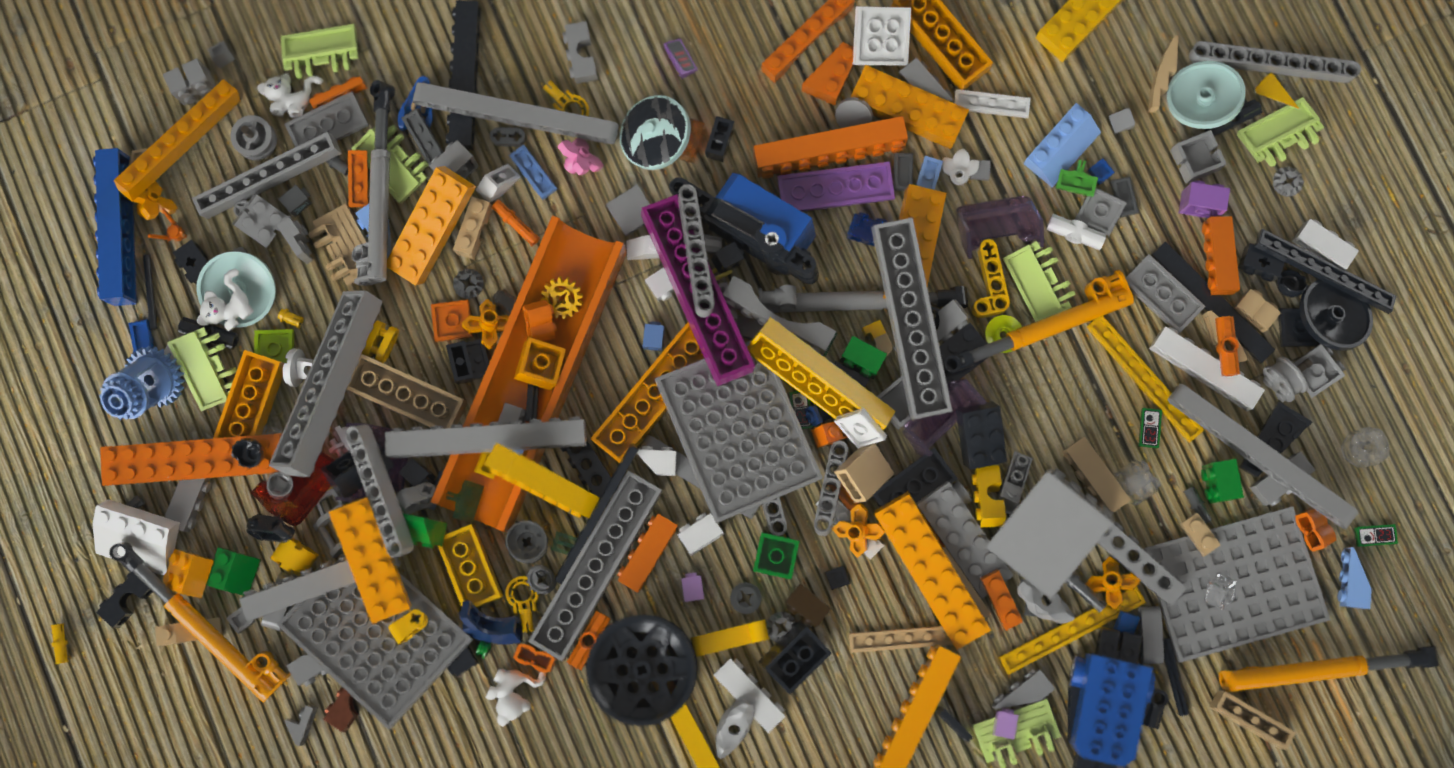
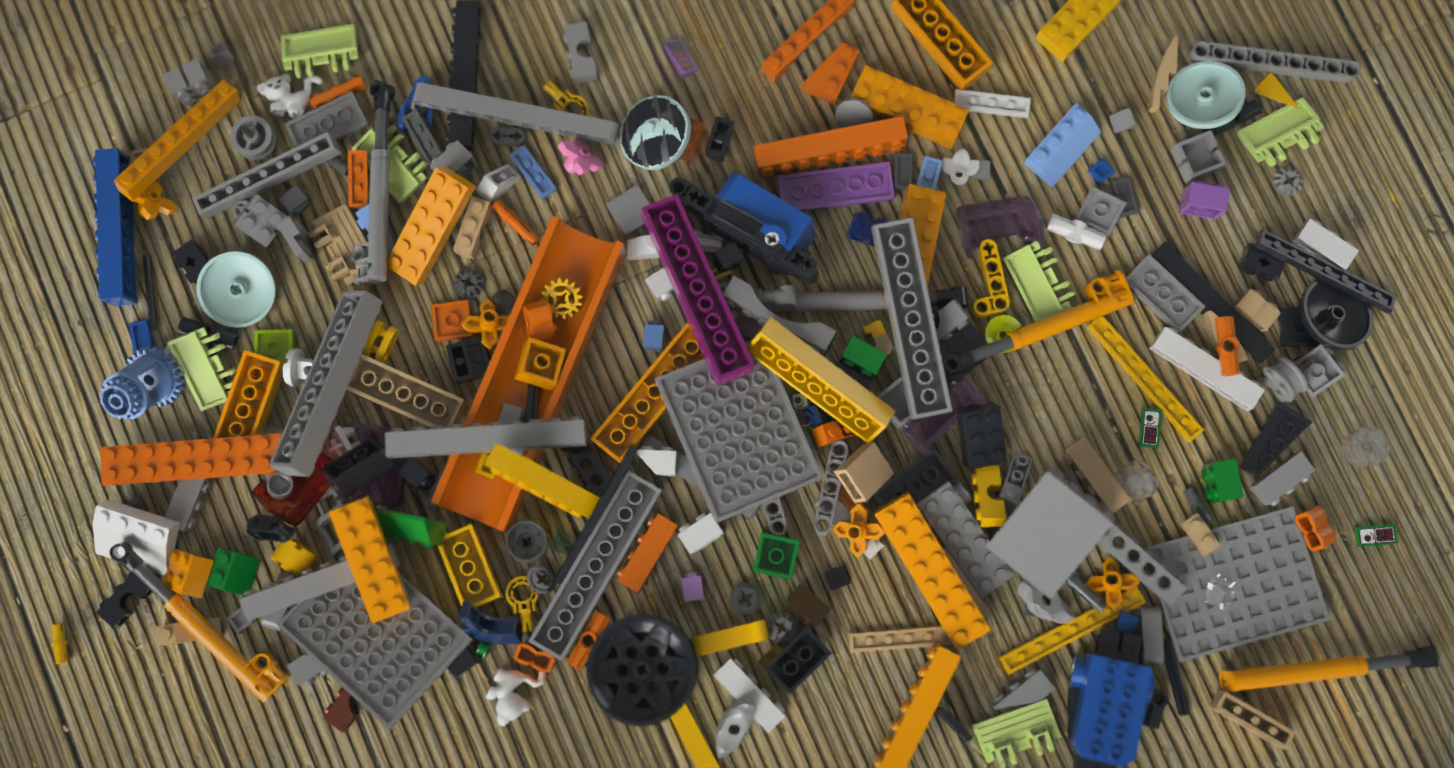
orange plant [148,208,187,241] -> none
white animal [197,269,254,332] -> none
black hair [231,438,264,468] -> none
yellow pin [277,308,304,329] -> none
light grey slope [284,705,318,746] -> none
light grey beam [346,425,413,557] -> none
yellow piece [388,609,428,645] -> none
light grey piece [396,483,436,514] -> none
plate [446,480,484,523] -> none
light grey beam [678,184,714,317] -> none
white tile [834,408,887,448] -> none
white plate [853,6,911,65] -> none
light grey slope [898,58,953,102] -> none
orange plate [980,569,1023,631] -> none
lavender brick [992,708,1019,739] -> none
bright green plate [1056,160,1098,197] -> none
light grey beam [1168,384,1359,529] -> none
orange brick [1202,216,1240,295] -> none
black hair [1277,269,1309,298] -> none
light blue slope [1338,547,1372,609] -> none

